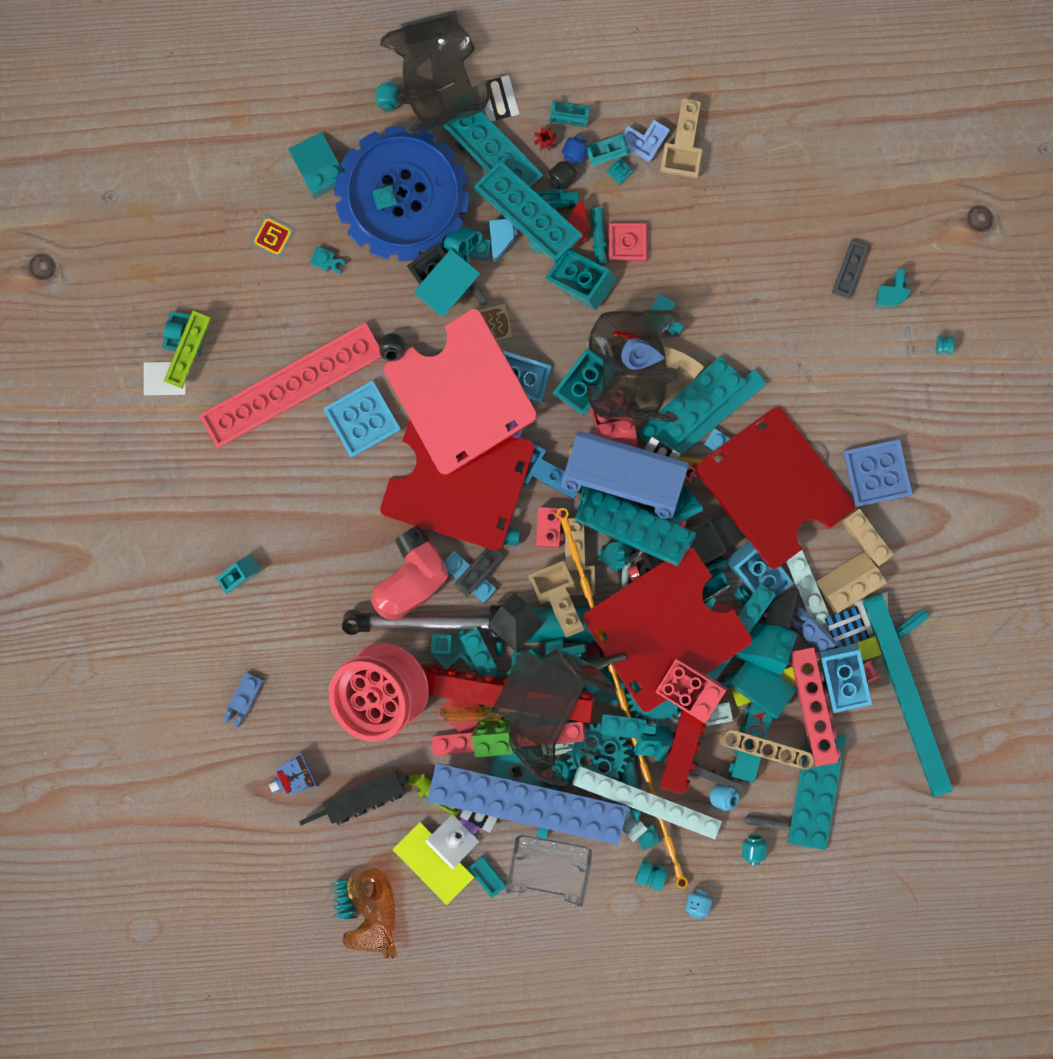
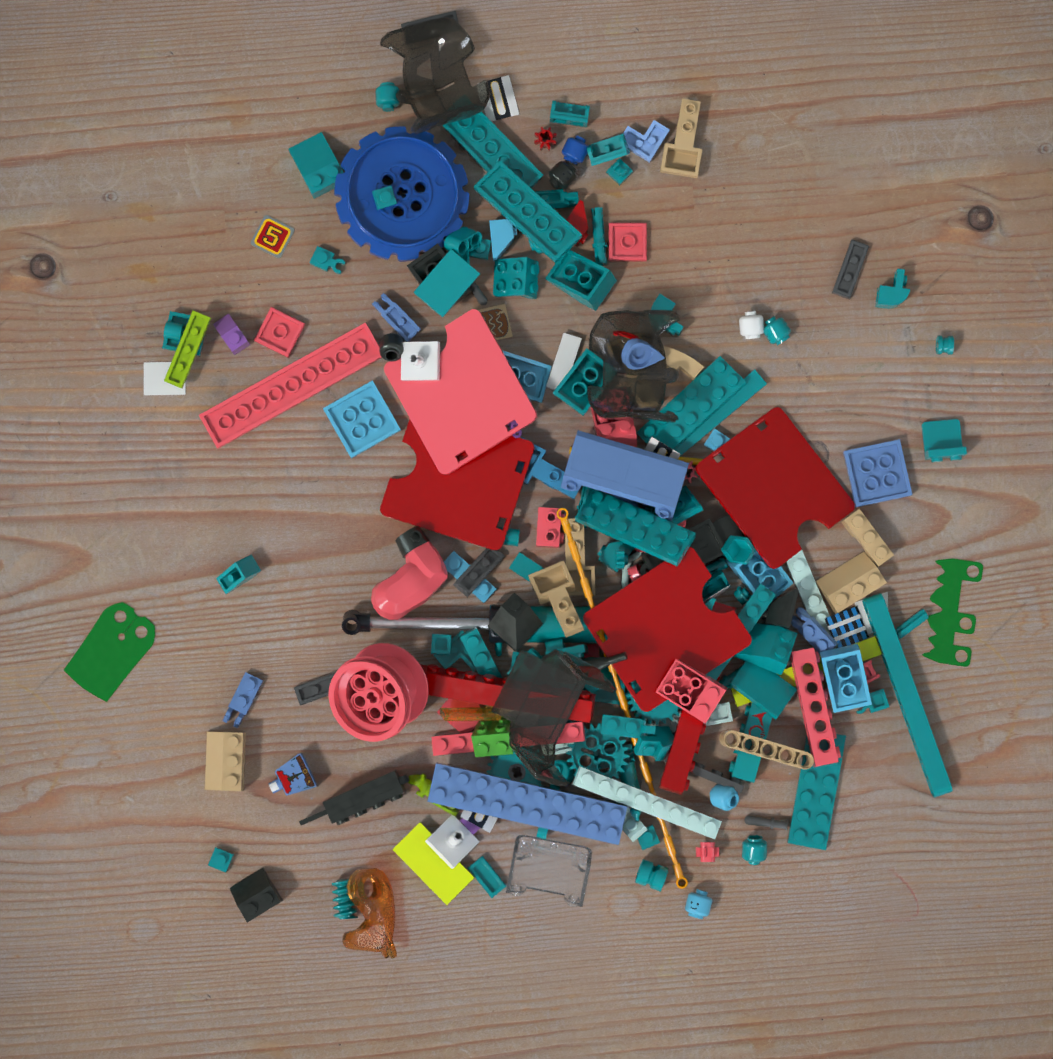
none -> green piece [64,602,155,702]
none -> tan slope [205,732,246,791]
none -> teal plate [208,847,234,873]
none -> medium lavender slope [213,313,250,355]
none -> pearl dark grey slope [230,868,283,923]
none -> coral tile [254,307,306,358]
none -> dark grey tile [294,673,335,706]
none -> medium blue hinge [372,293,421,342]
none -> white tile [401,341,440,381]
none -> teal bracket [493,257,540,299]
none -> teal tile [509,552,544,582]
none -> white tile [546,333,582,390]
none -> coral gear [696,842,719,862]
none -> teal panel [721,535,756,565]
none -> white head [739,311,764,339]
none -> teal head [764,316,791,346]
none -> teal plate [856,689,890,714]
none -> teal bracket [921,419,967,463]
none -> green piece [922,559,983,667]

